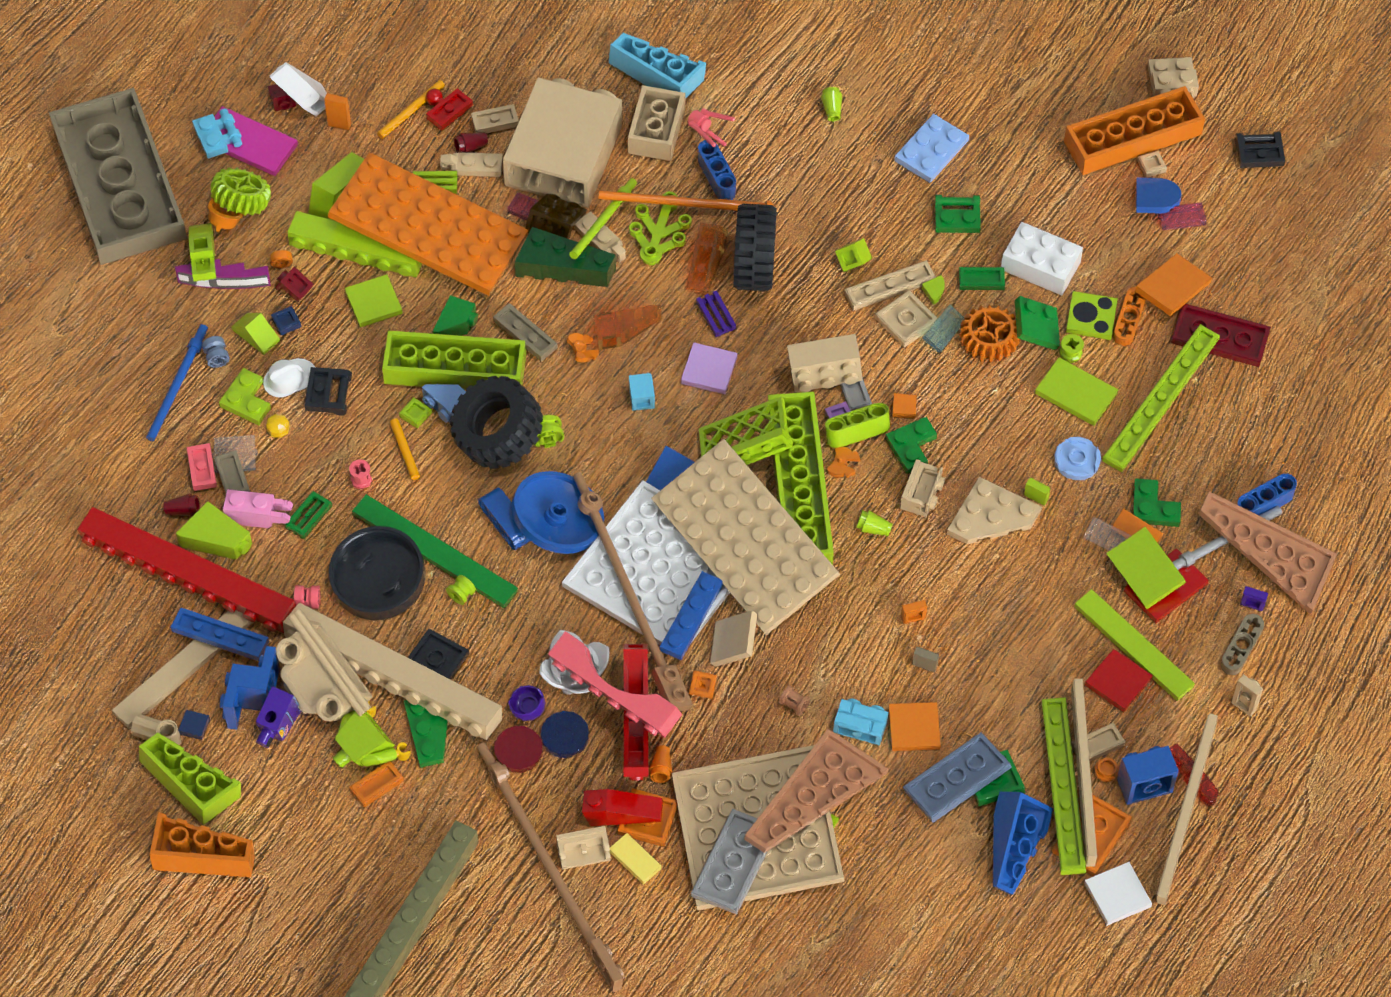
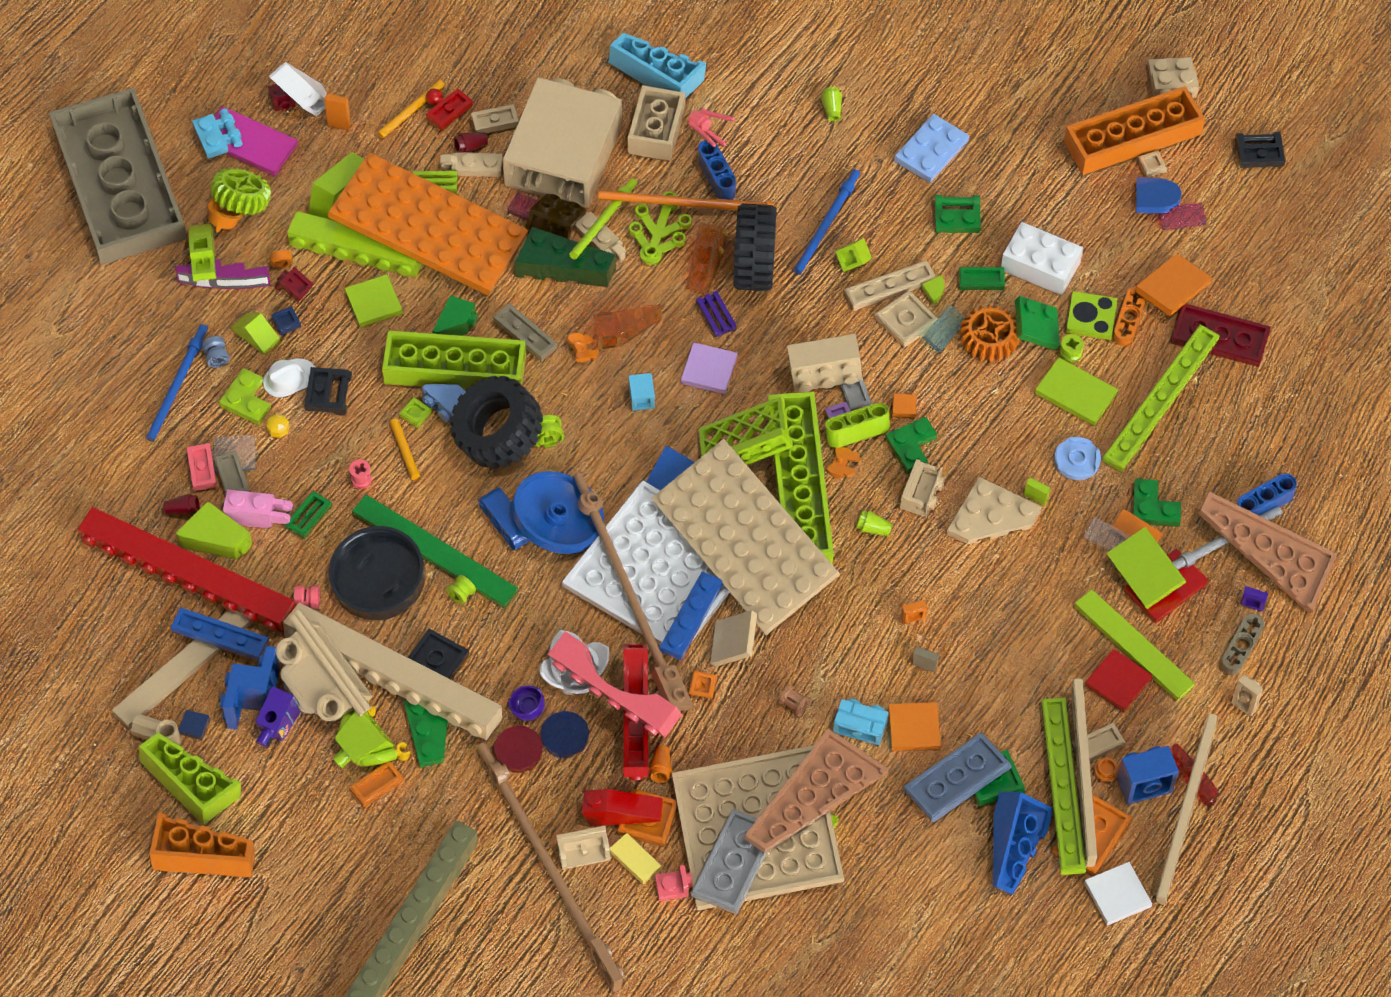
none -> coral bracket [655,865,693,901]
none -> blue bar [793,169,861,275]

